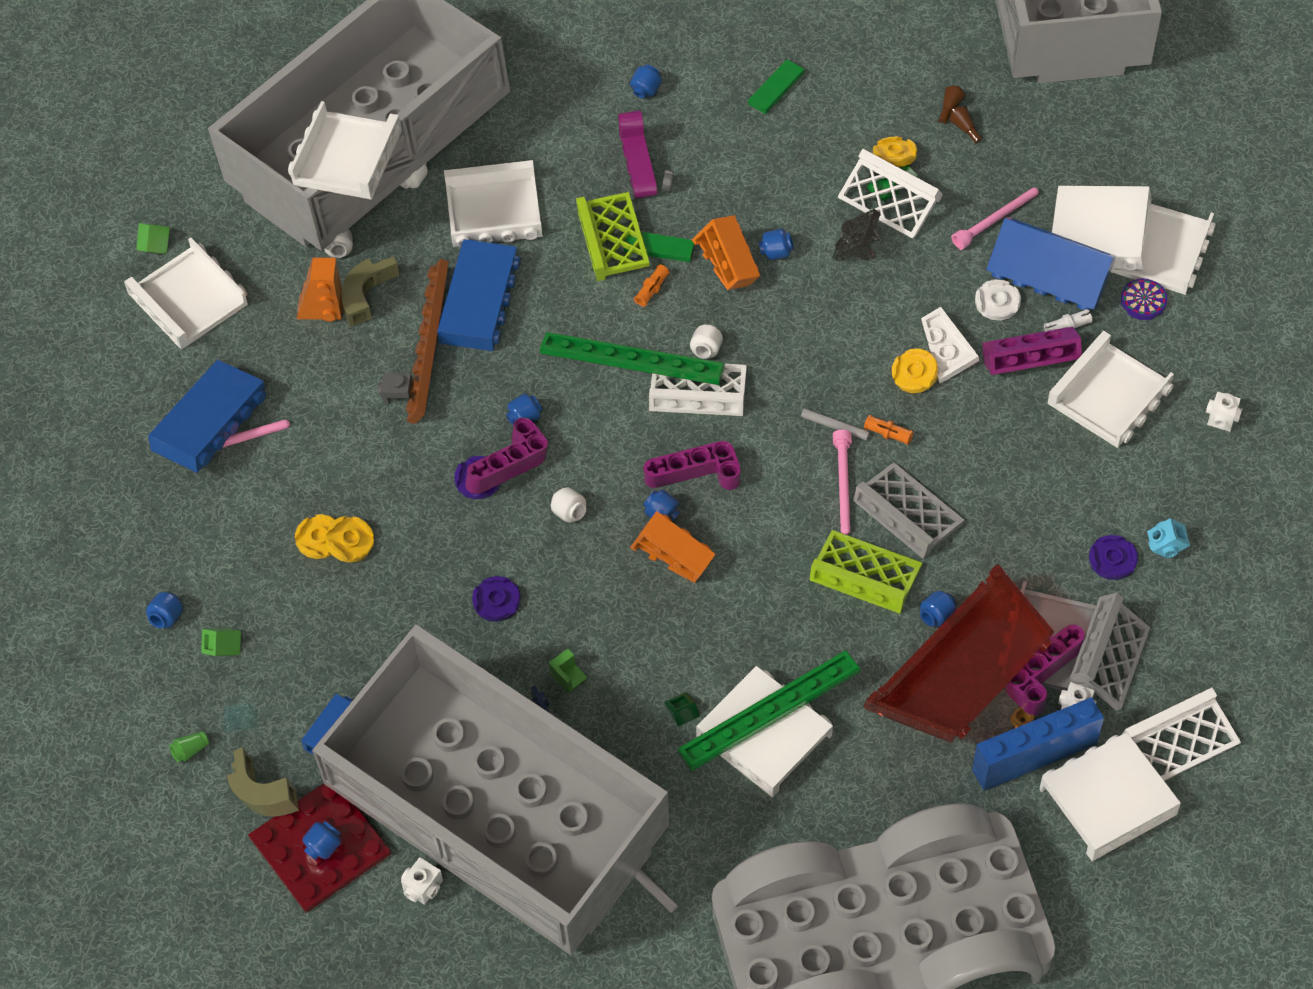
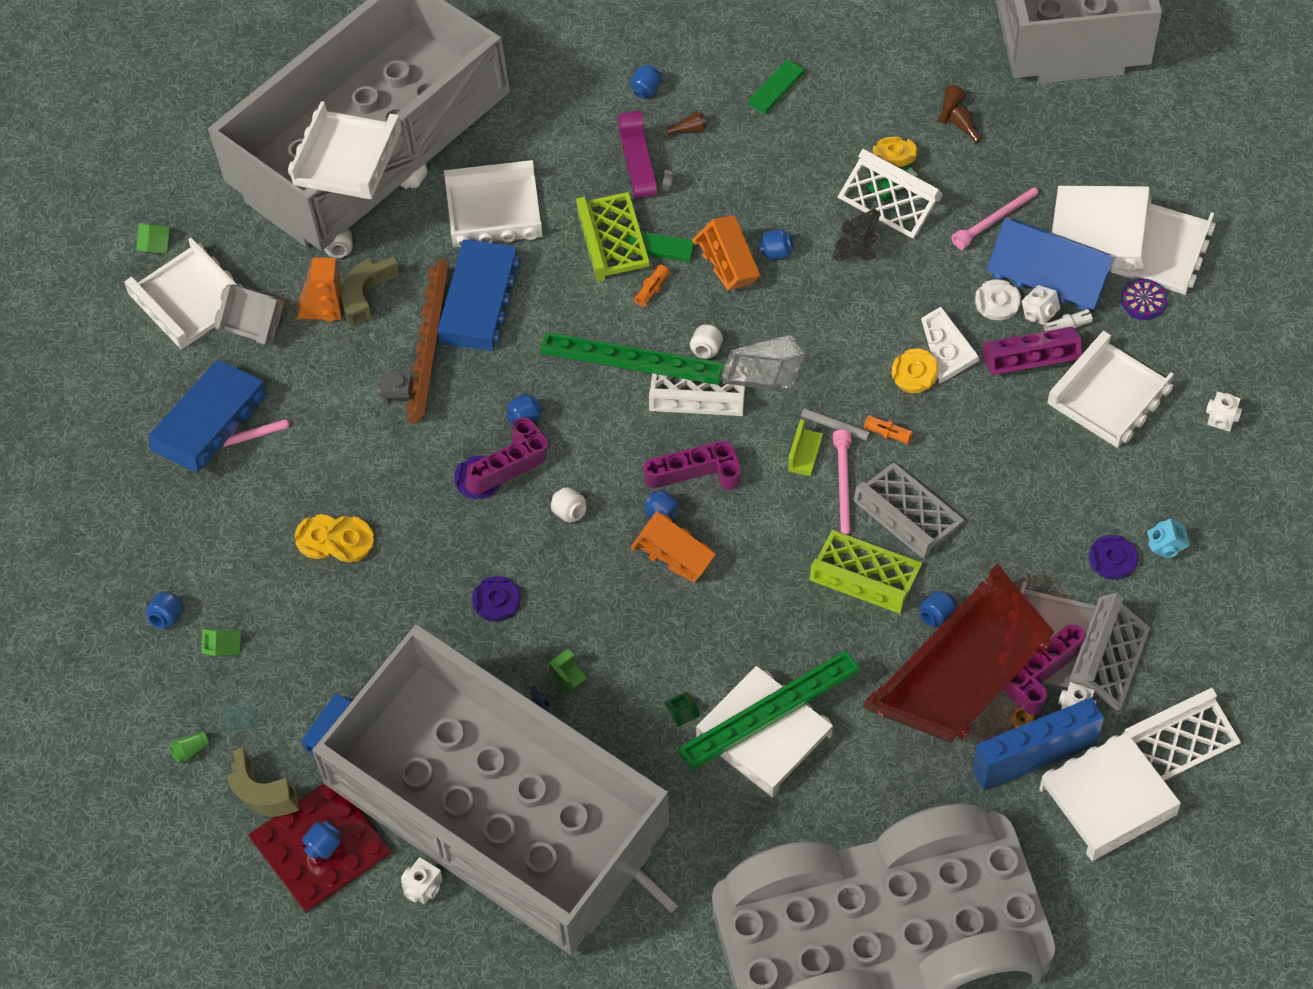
none -> light grey panel [215,284,285,345]
none -> reddish brown cone [666,110,707,136]
none -> clear slope [721,334,805,390]
none -> lime panel [788,419,823,476]
none -> white brick [1021,285,1061,325]

